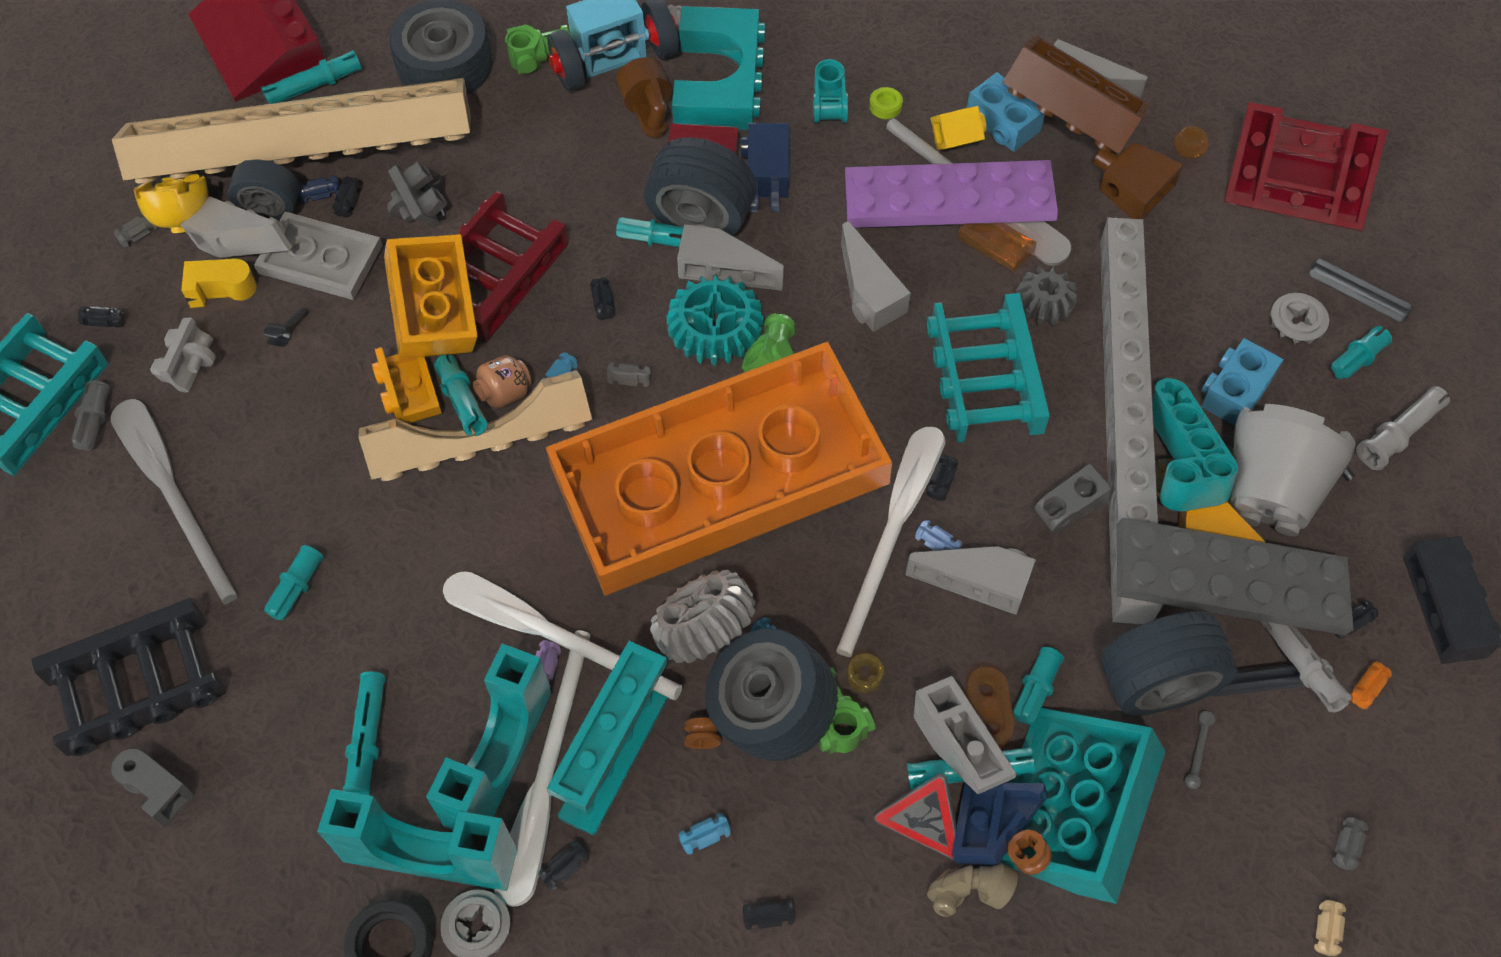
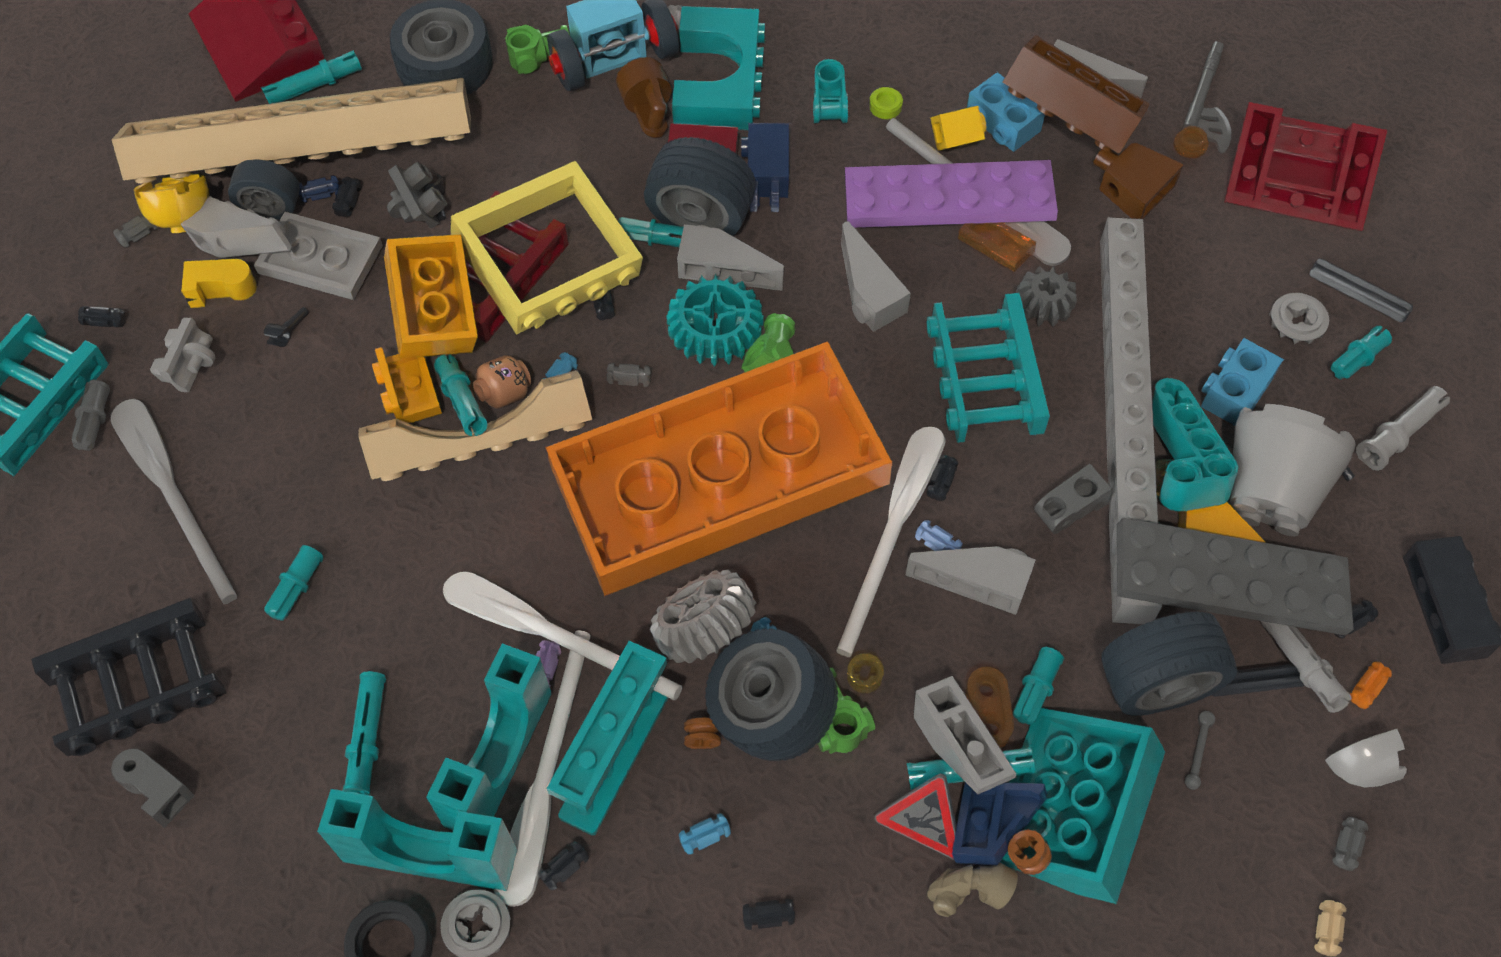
none -> light yellow window [451,161,643,335]
none -> dark grey piece [1182,41,1231,153]
none -> light grey brick [1325,729,1407,787]

